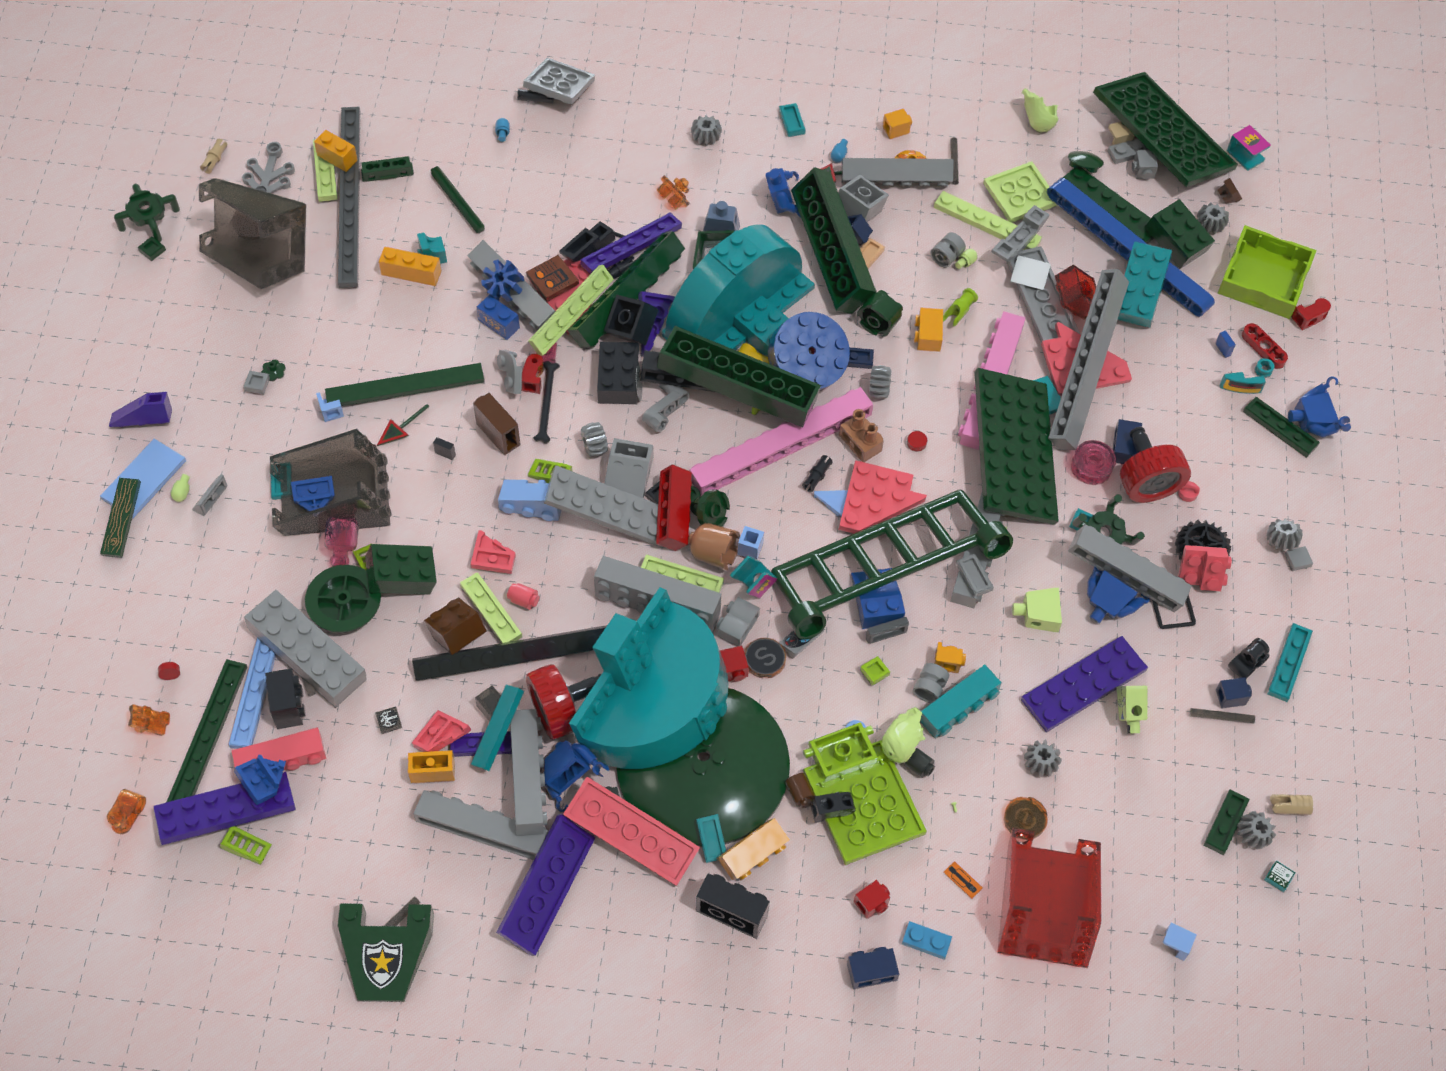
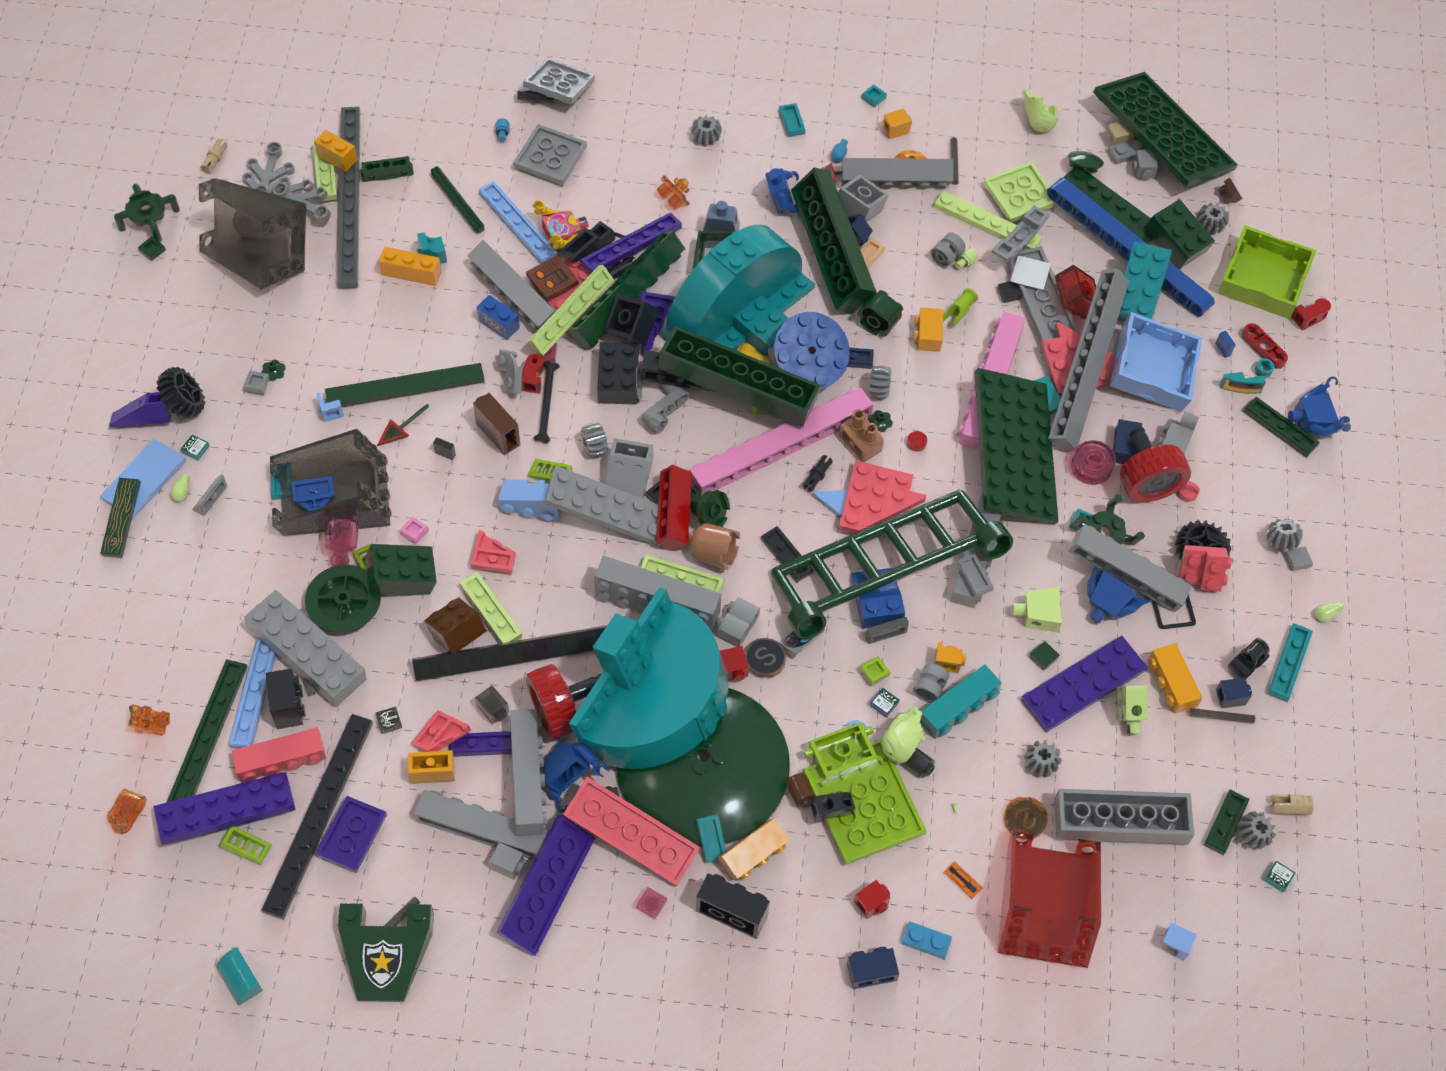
red tile [158,662,180,680] -> none
blue slope [234,754,286,805] -> none
teal tile [471,685,524,771] -> none
blue gear [481,259,524,302] -> none
coral brick [507,583,540,610] -> none
teal piece [730,556,777,598] -> none
light blue brick [737,526,764,559] -> none
piece [1227,125,1271,171] -> none
none -> black gear [156,366,205,419]
none -> tile [180,434,210,461]
none -> teal brick [216,947,263,1006]
none -> black plate [261,714,373,920]
none -> light grey plant [273,179,331,229]
none -> dark purple plate [315,796,387,873]
none -> bright pink tile [399,516,429,545]
none -> light blue tile [479,181,558,263]
none -> light grey brick [489,842,526,880]
none -> light grey plate [513,124,587,185]
none -> torso [532,200,589,252]
none -> clear pink plate [636,887,667,919]
none -> black tile [761,526,814,583]
none -> teal tile [861,84,887,108]
none -> dark green plant [868,410,893,432]
none -> tile [870,688,900,718]
none -> black tile [997,281,1022,303]
none -> dark green tile [1029,641,1060,671]
none -> light grey brick [1054,789,1194,844]
none -> light blue tile [1110,312,1203,412]
none -> light orange brick [1148,643,1203,714]
none -> light grey hinge [1157,411,1199,454]
none -> yellowish green cylinder [1315,601,1344,622]

